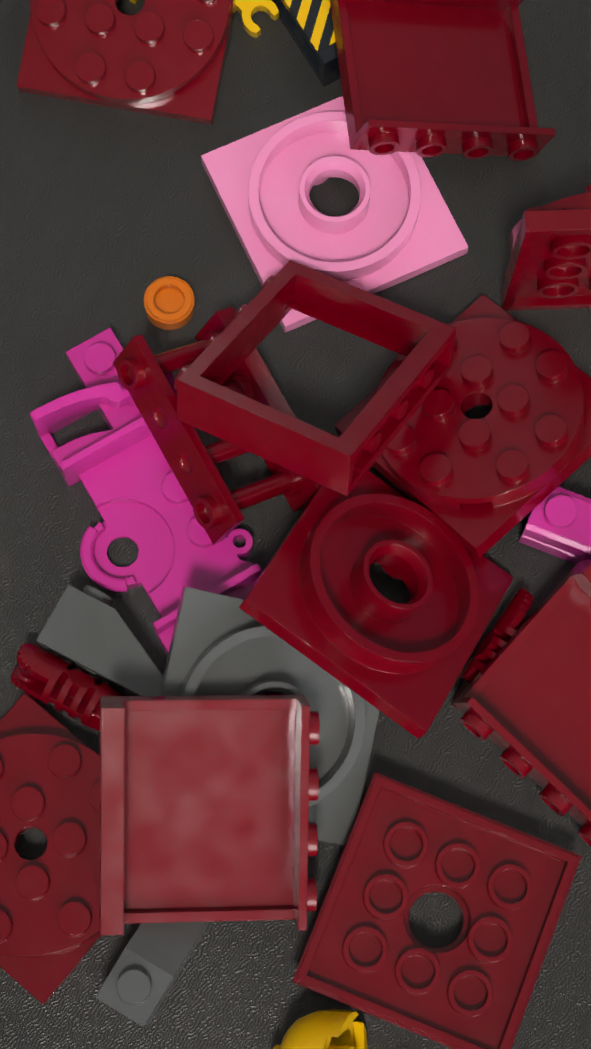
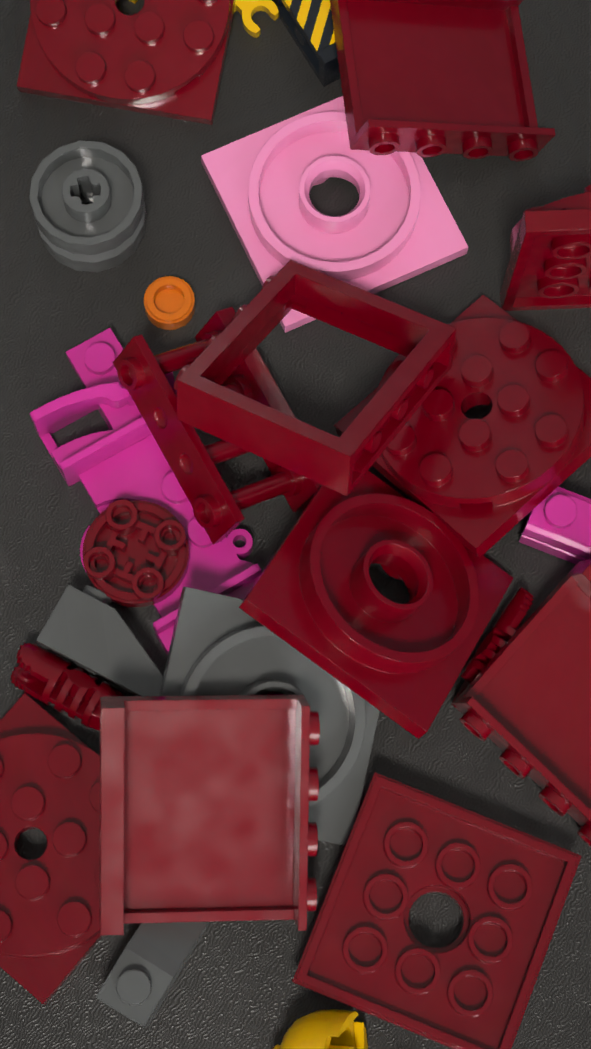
none -> dark grey wheel [29,140,147,272]
none -> dark red tile [82,499,190,607]

